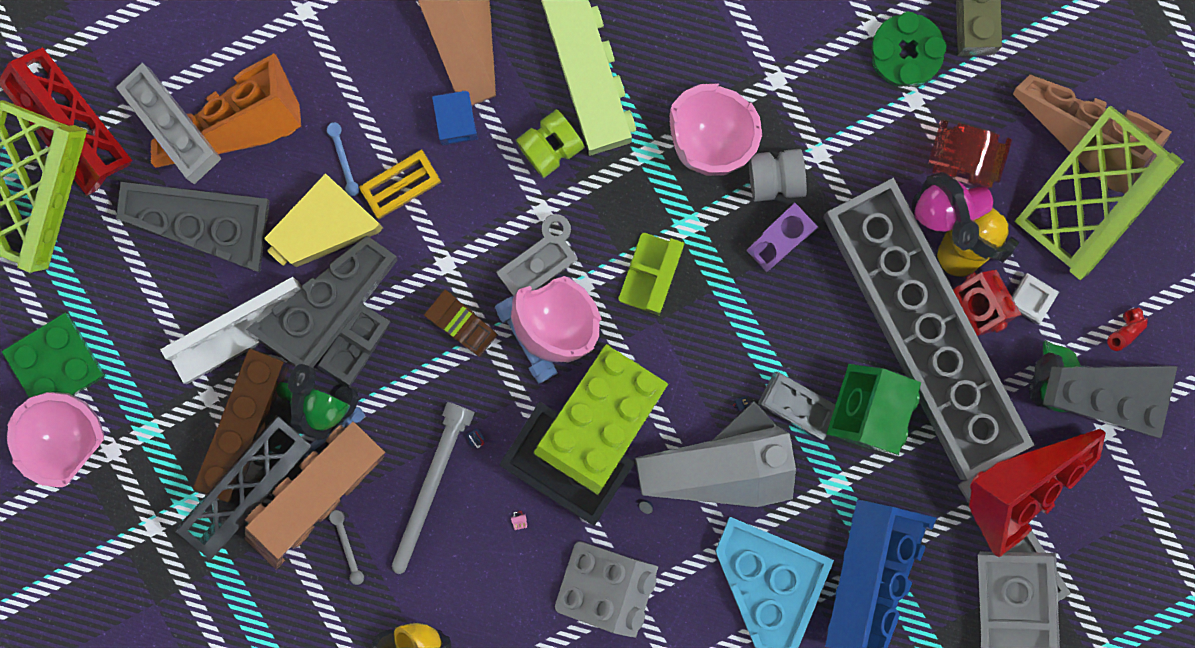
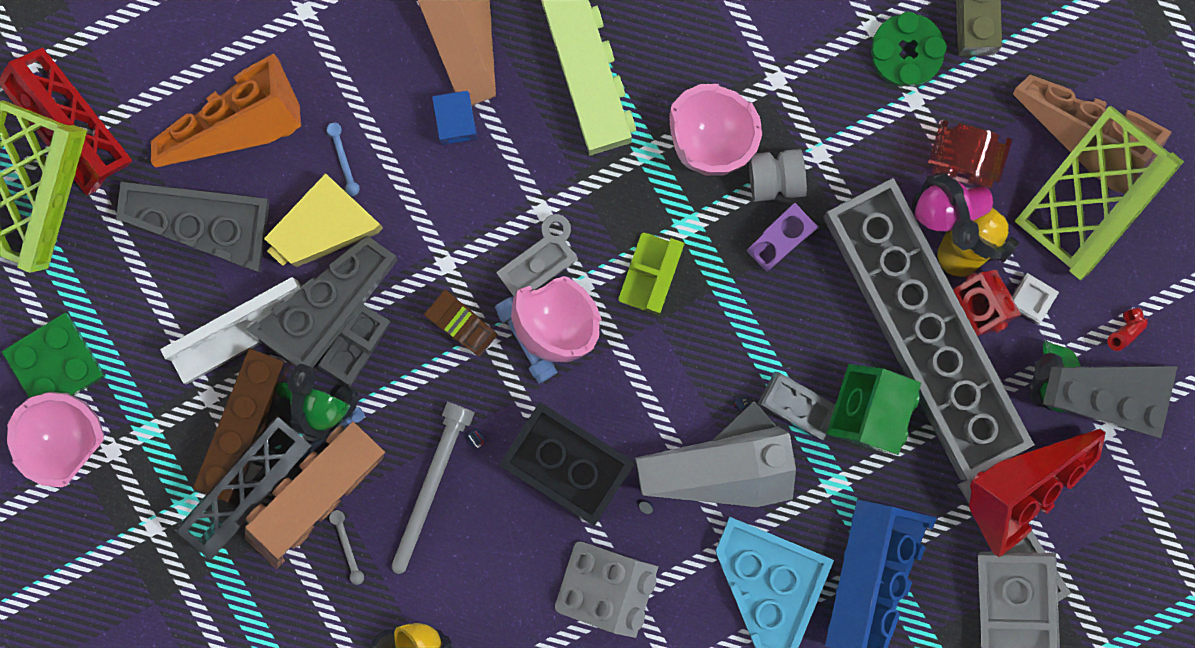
light grey plate [116,63,221,184] -> none
yellow tile [359,149,441,220] -> none
bright pink piece [511,511,527,530] -> none
lime wheel [515,109,585,179] -> none
lime plate [534,344,668,494] -> none

